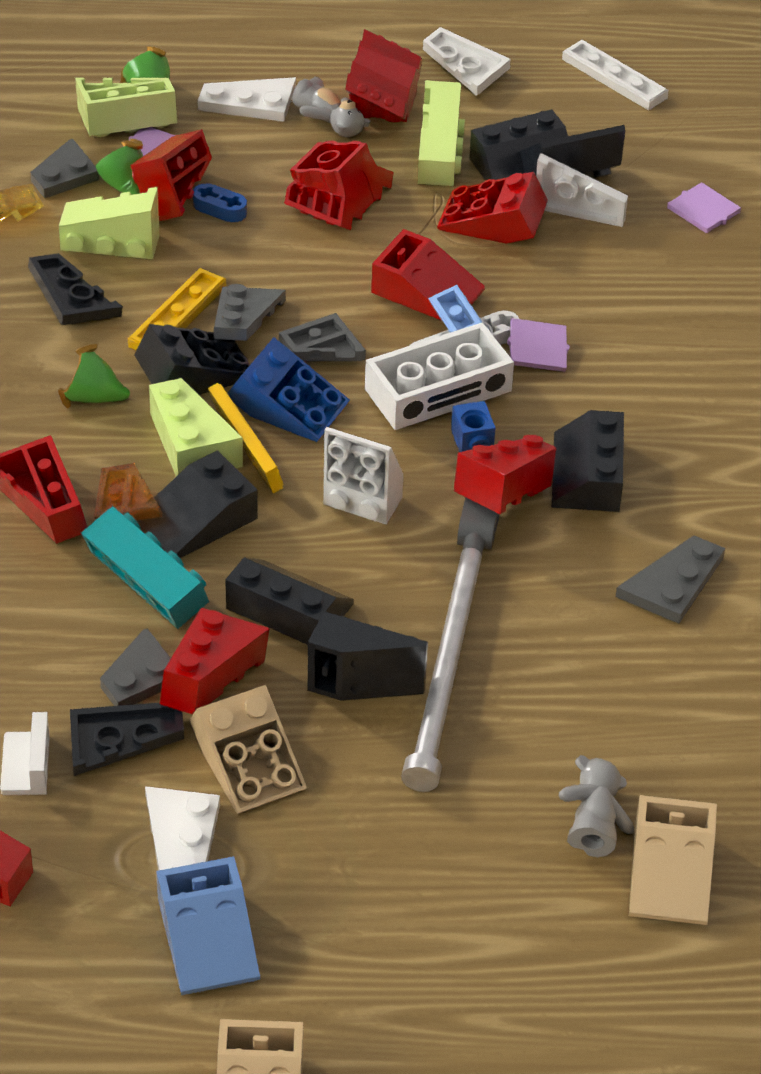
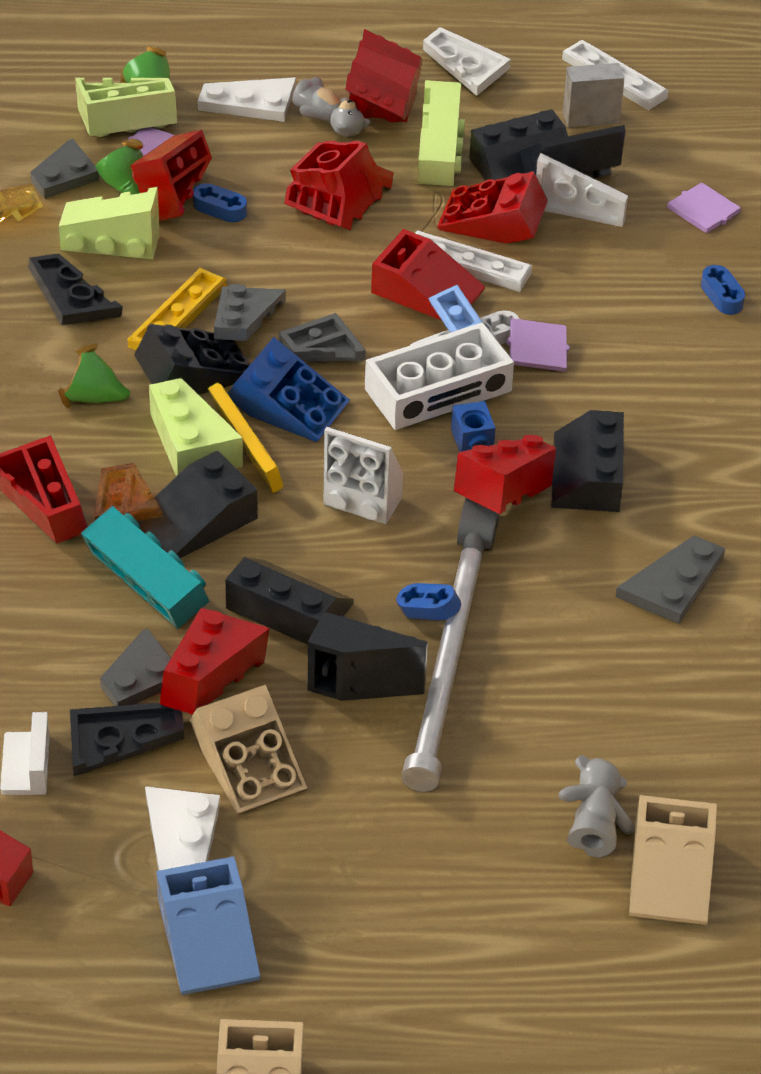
none -> blue beam [396,583,462,620]
none -> white tile [416,231,532,292]
none -> flat silver piece [563,63,625,127]
none -> blue beam [701,265,745,315]

